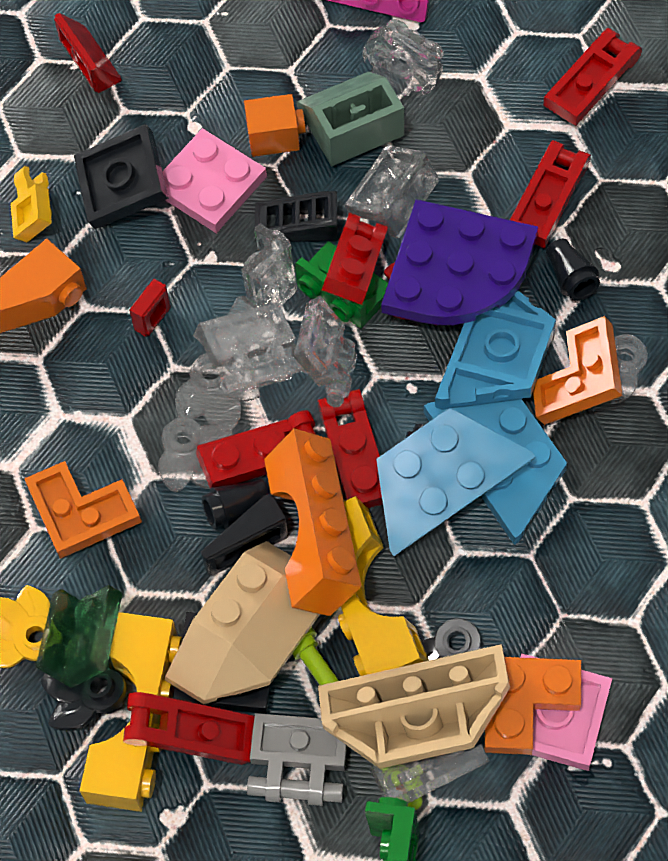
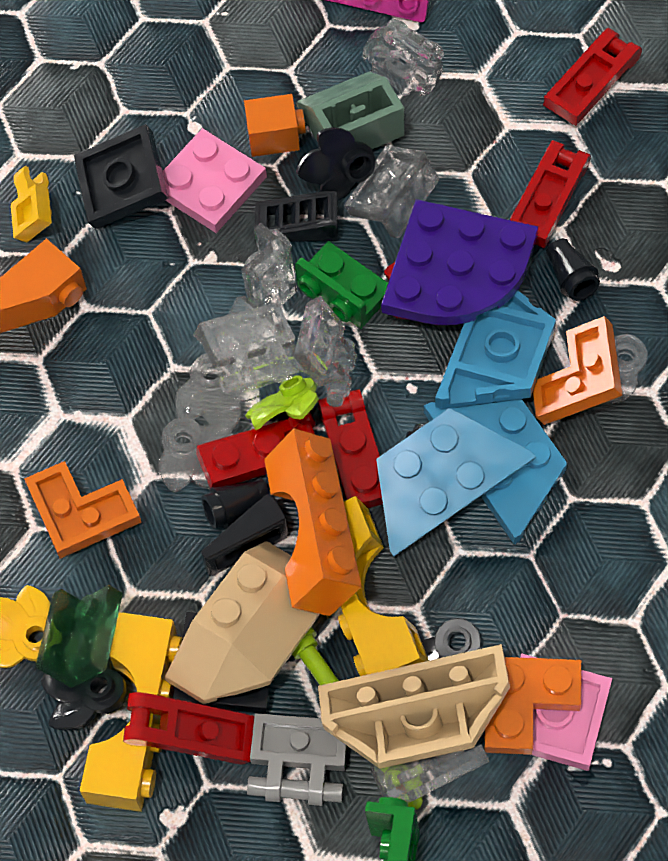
red slope [54,13,121,93] -> none
red tile [129,279,171,337] -> none
red plate [321,212,388,305] -> none
none -> lime plate [245,375,319,430]
none -> black plate [296,127,375,201]

